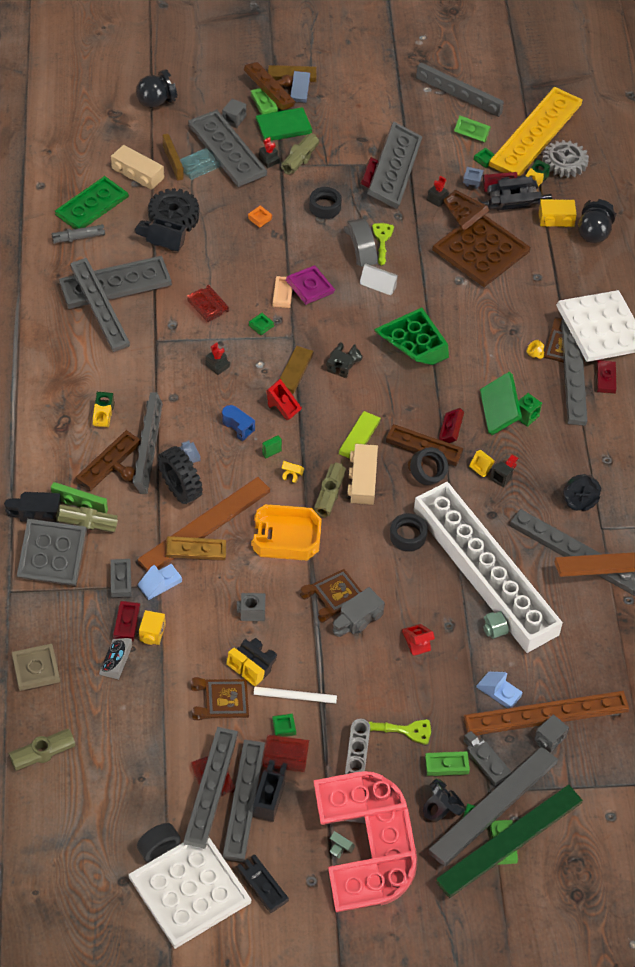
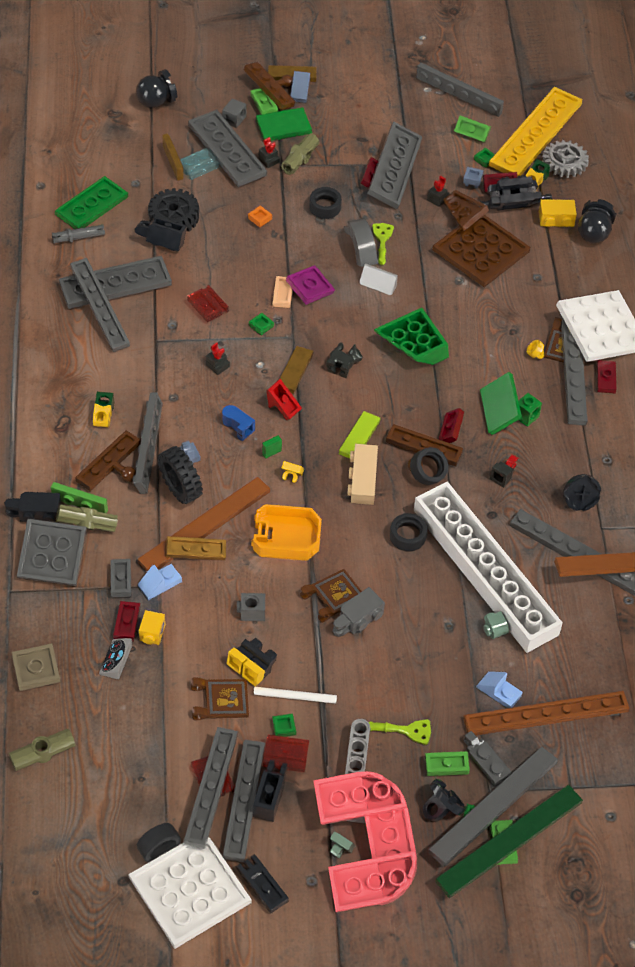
tan brick [111,145,164,190] -> none
olive piece [314,462,346,518] -> none
red slope [402,624,435,656] -> none
yellow tile [469,450,495,477] -> none
dark grey brick [534,714,569,753] -> none

